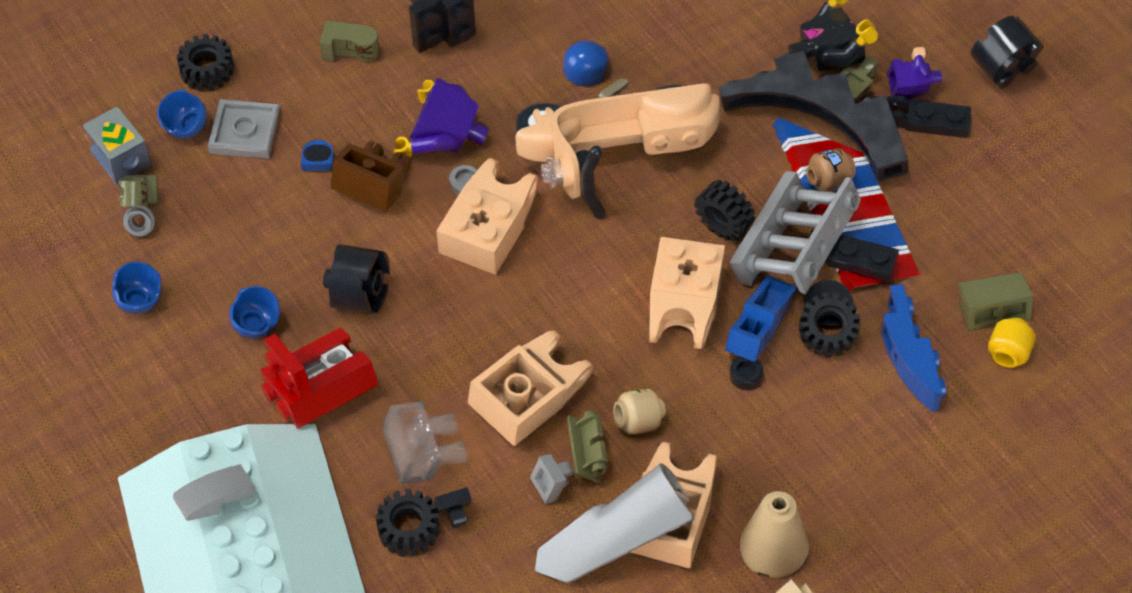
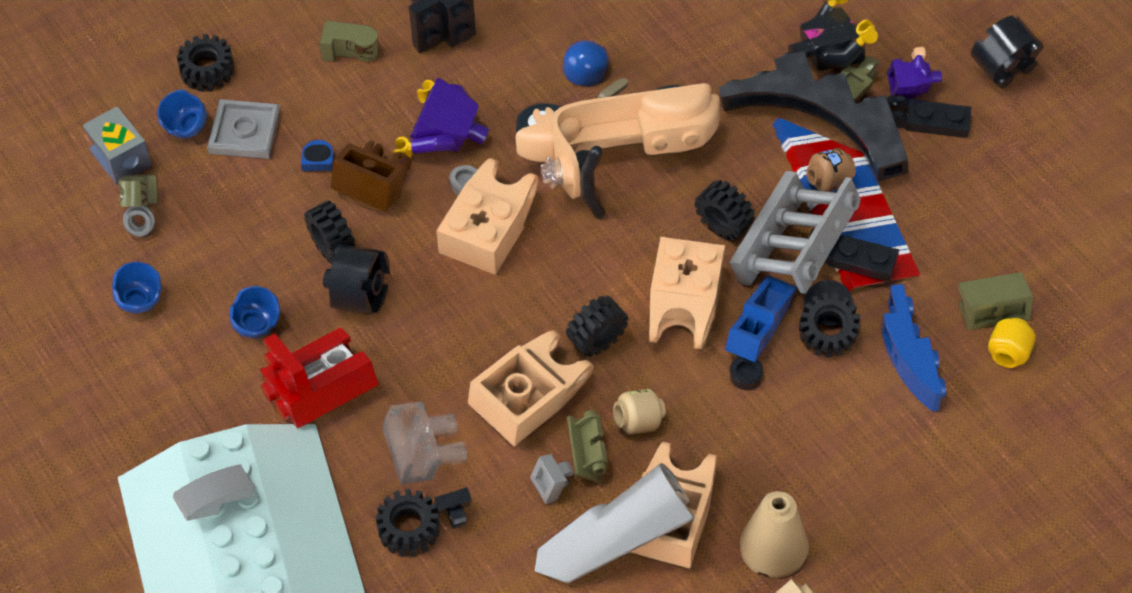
none -> black tyre [304,200,356,263]
none -> black tyre [566,295,629,357]

